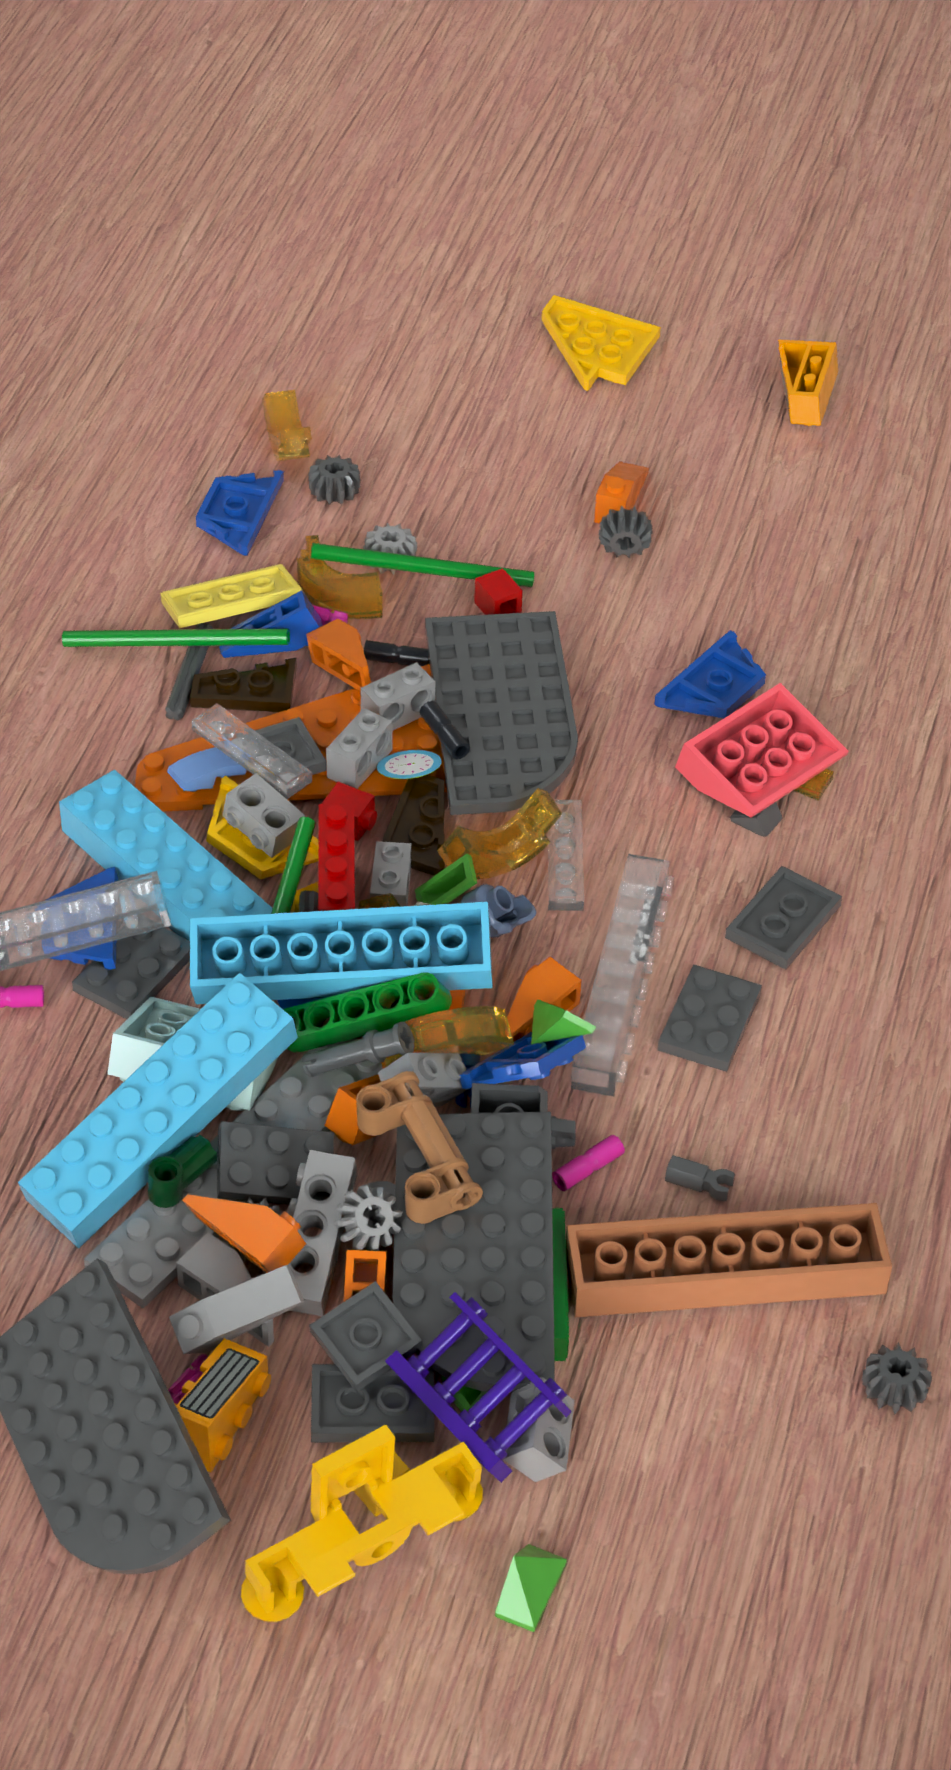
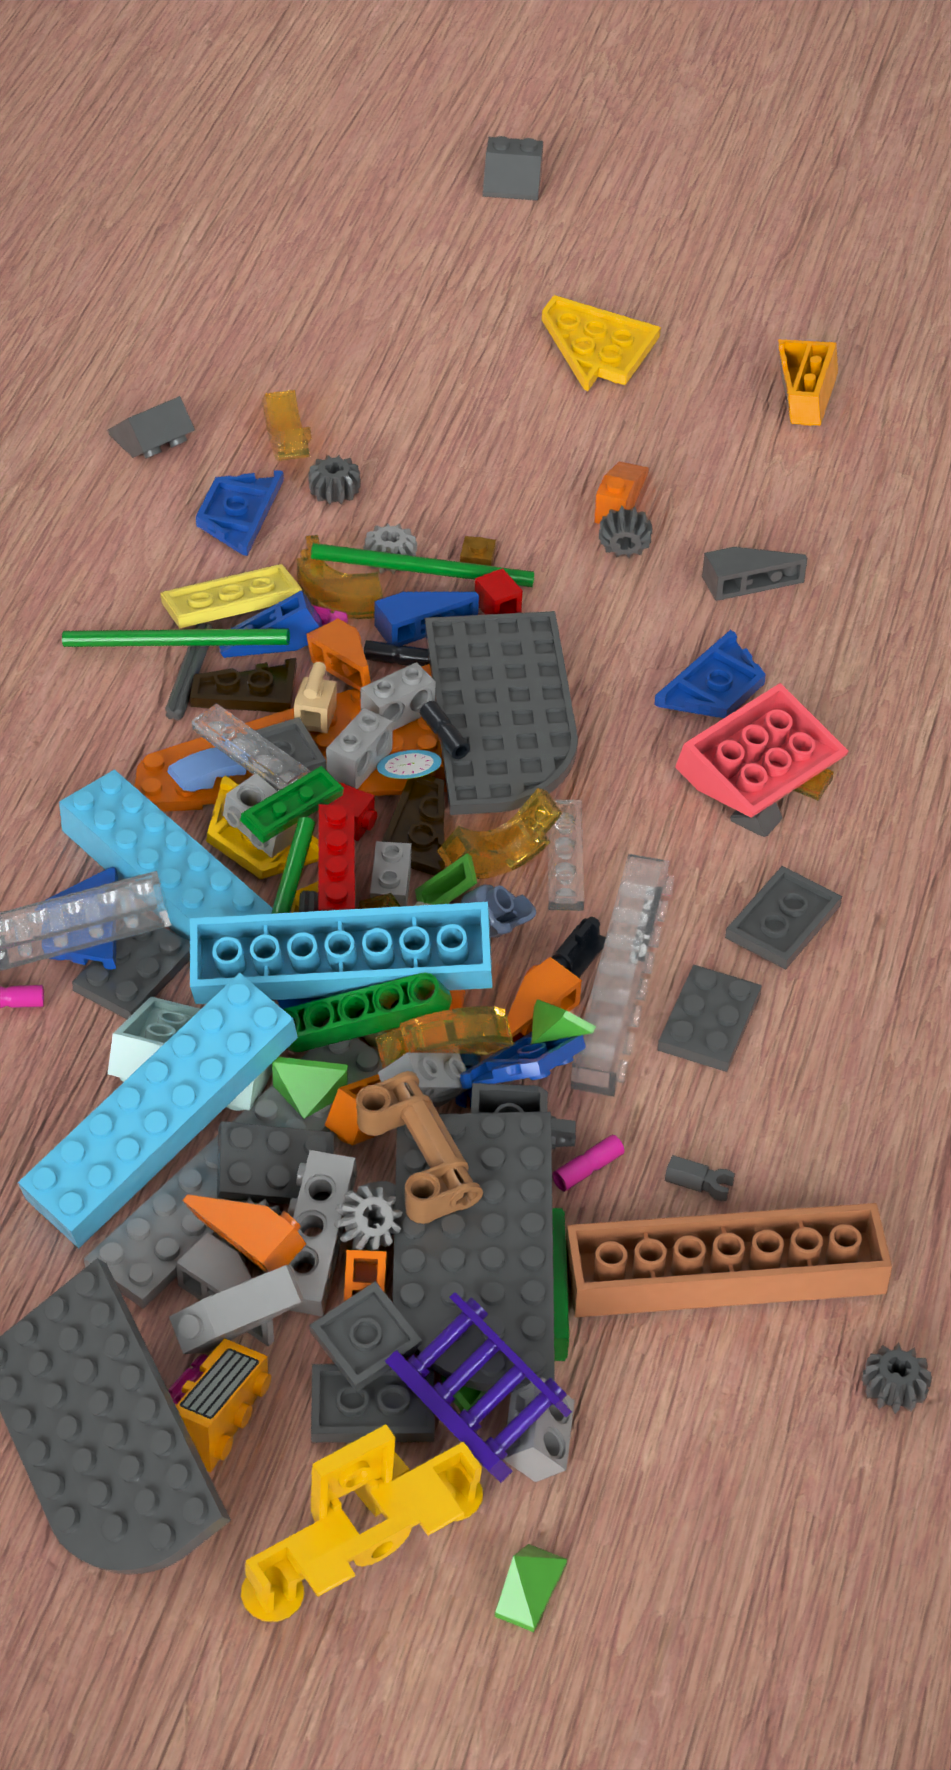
dark green piece [148,1135,217,1208] -> none
dark grey pin [302,1022,414,1077] -> none
none -> dark grey slope [107,396,195,459]
none -> green tile [240,766,344,843]
none -> bright green slope [272,1057,348,1119]
none -> tan brick [294,662,337,733]
none -> blue slope [374,592,479,646]
none -> pearl gold plate [460,536,496,566]
none -> dark grey slope [483,136,543,201]
none -> black hinge [552,917,609,978]
none -> dark grey slope [702,547,807,601]

